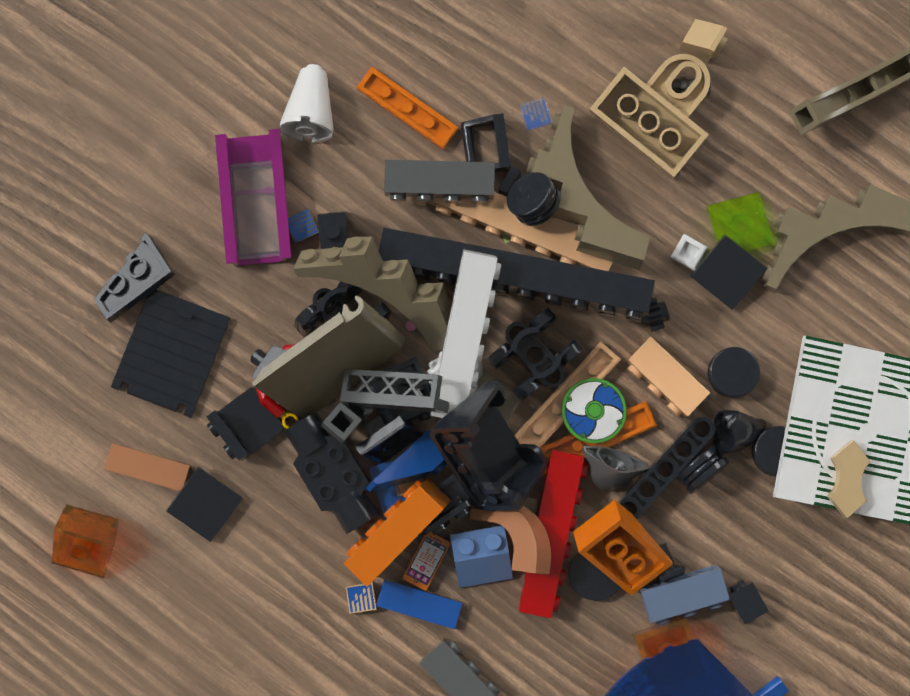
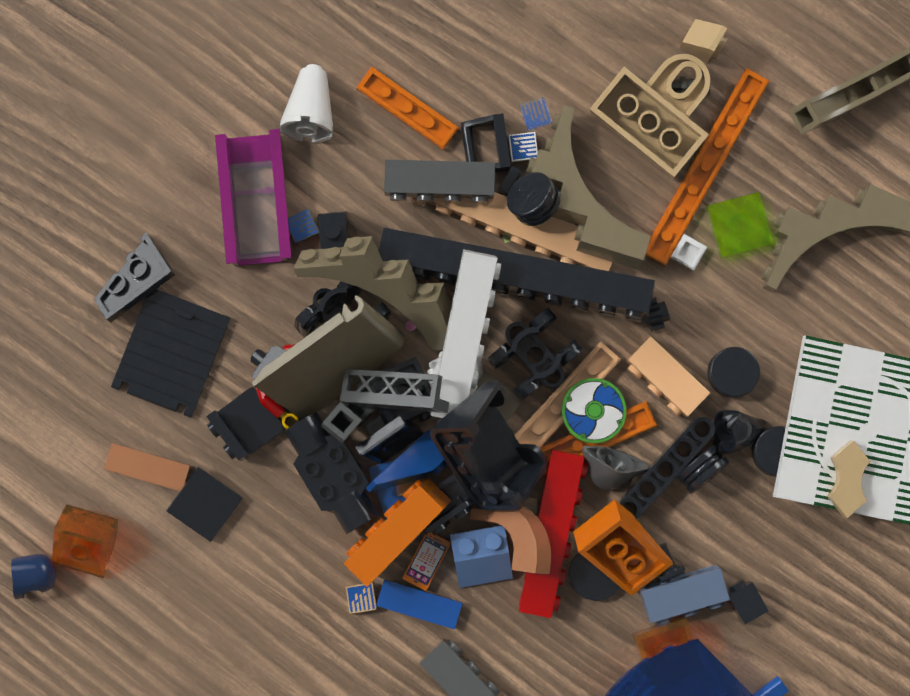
black tile [690,234,767,310] -> none
none -> dark blue helmet [11,554,56,599]
none -> tile [508,132,538,163]
none -> orange tile [645,68,769,267]

